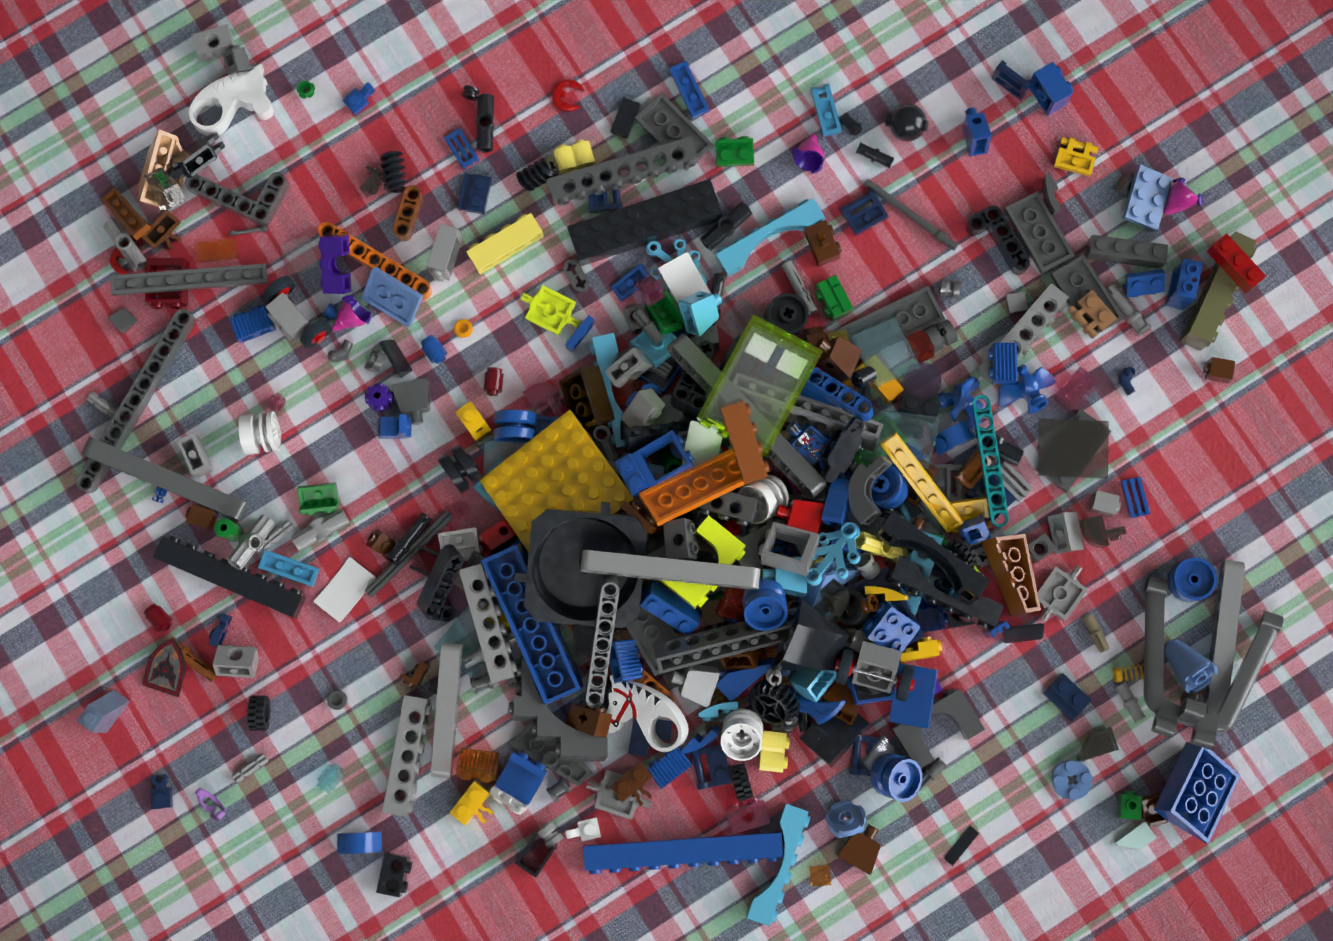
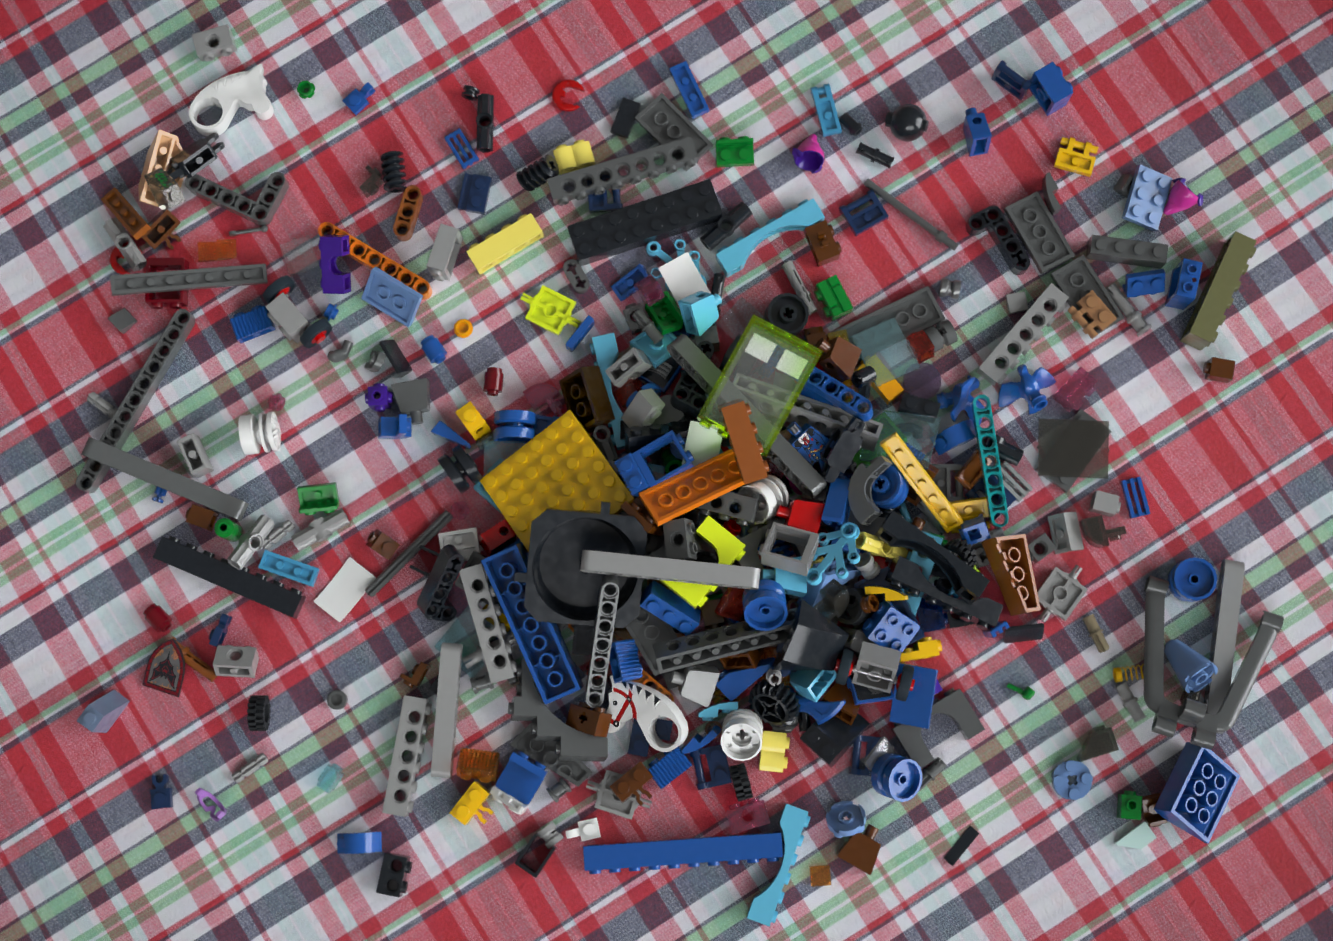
dark grey brick [222,45,253,75] -> none
dark pink hat [332,295,371,332] -> none
black pin [384,513,431,566] -> none
blue brick [988,342,1018,384] -> none
dark blue plate [1043,673,1092,721] -> none
dark blue arm [1119,366,1136,396] -> none
red brick [1206,233,1266,294] -> none
none -> blue slope [431,421,471,450]
none -> green hand [1007,683,1035,700]

